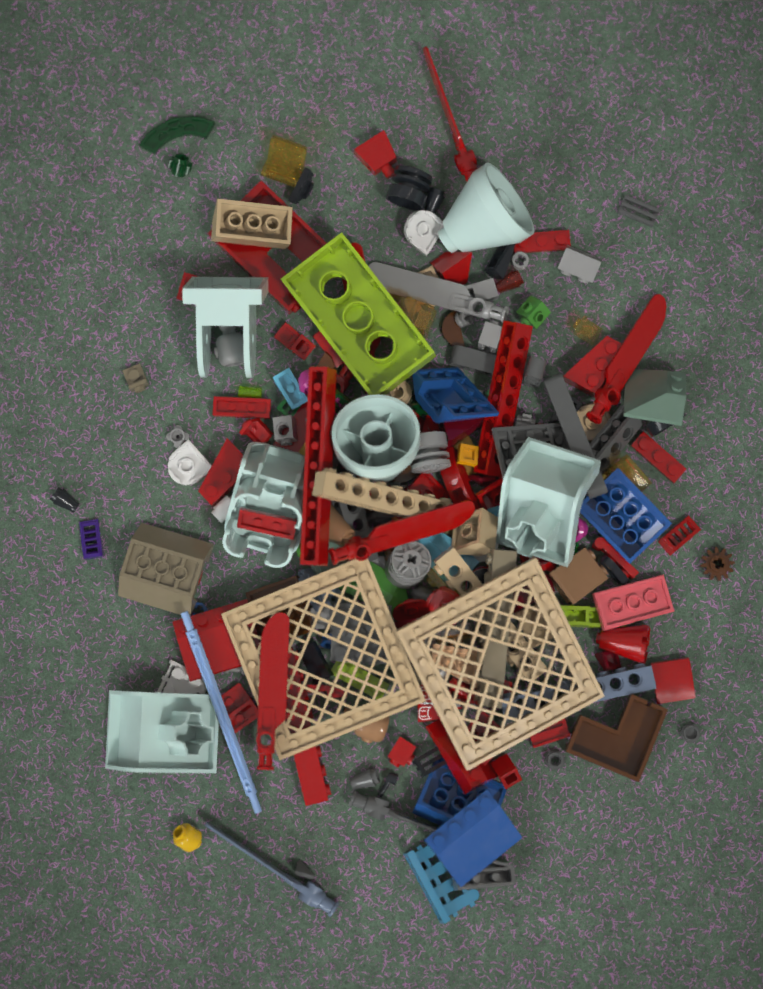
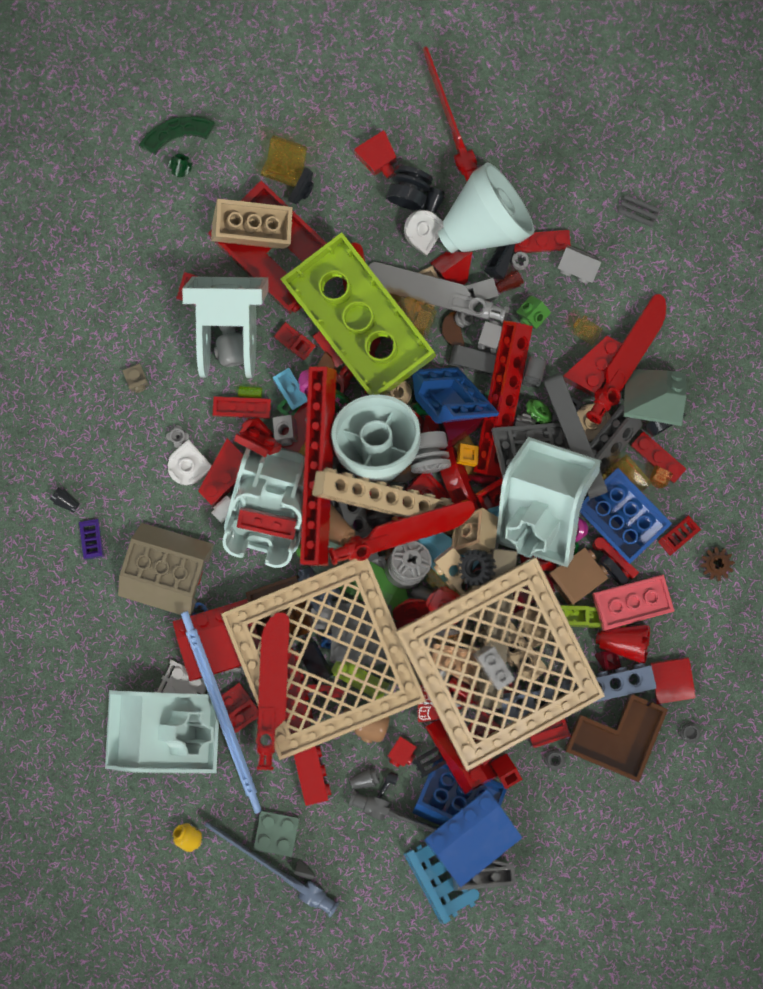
none -> red plate [234,428,282,457]
none -> sand green plate [254,811,299,857]
none -> black tyre [458,550,497,586]
none -> light grey brick [473,644,515,691]
none -> bright green gear [525,399,552,424]
none -> clear orange tile [650,465,673,488]

